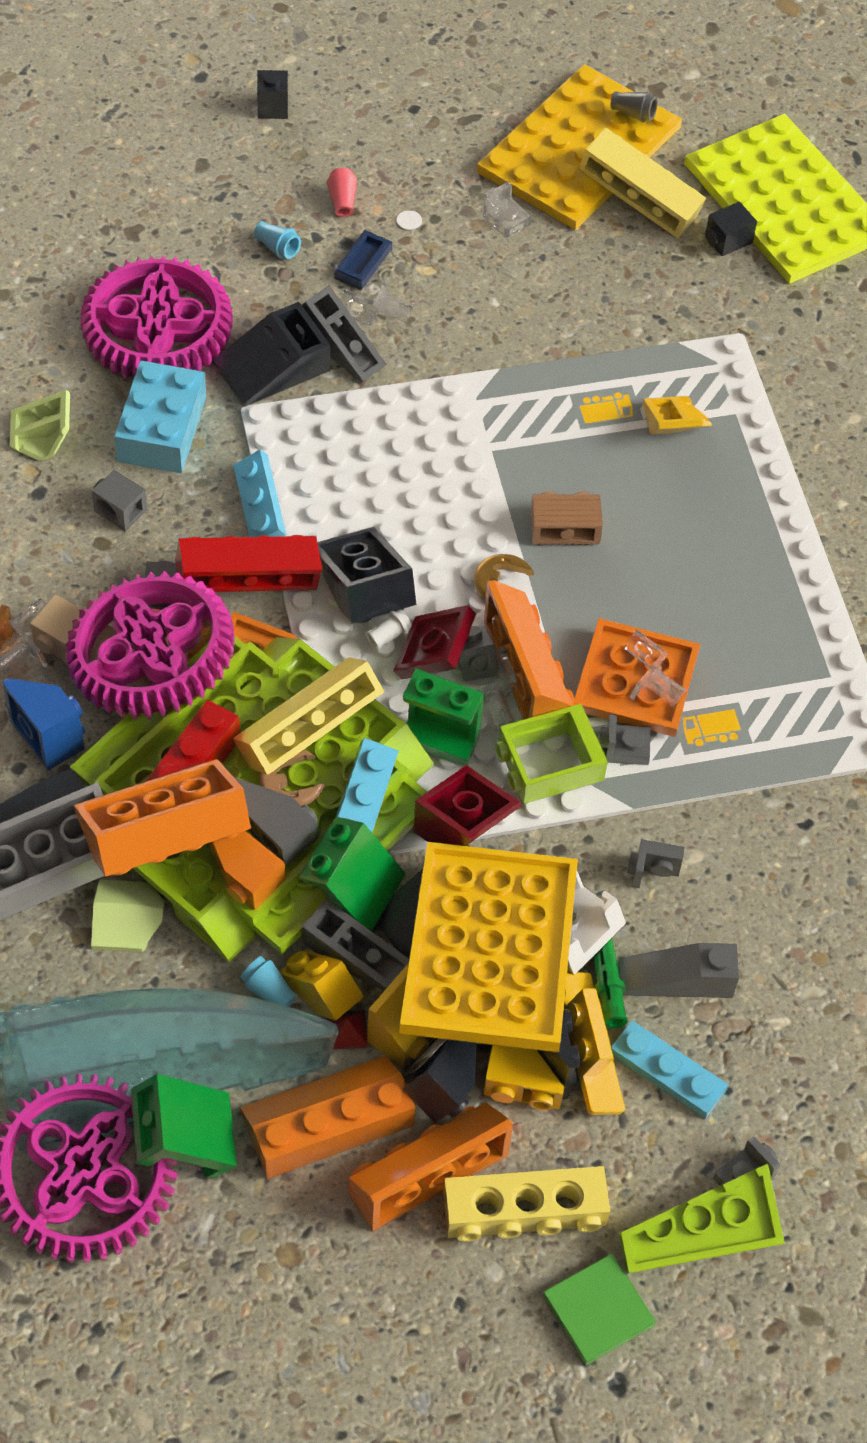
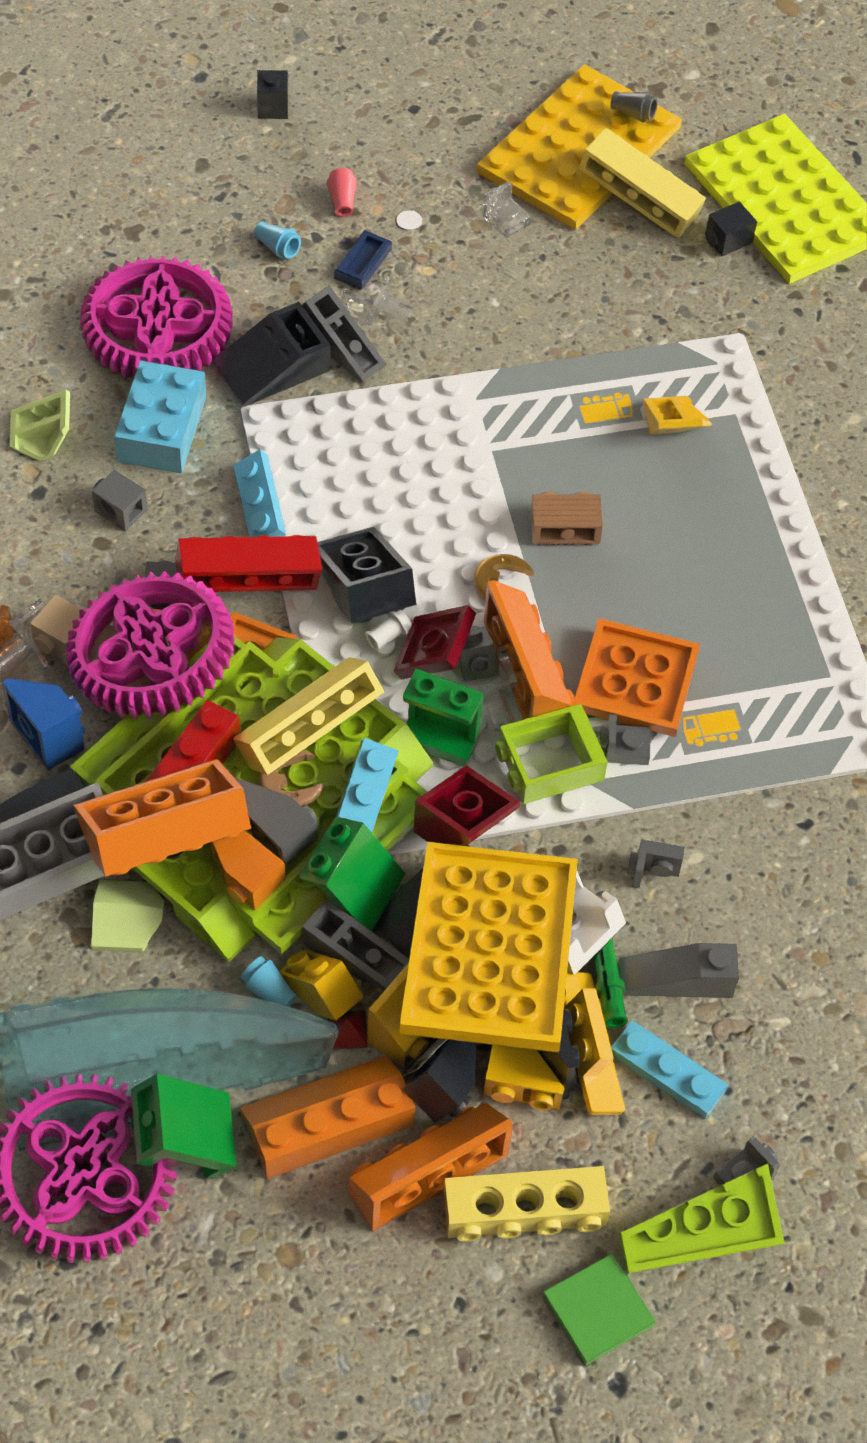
clear bracket [625,630,687,707] -> none

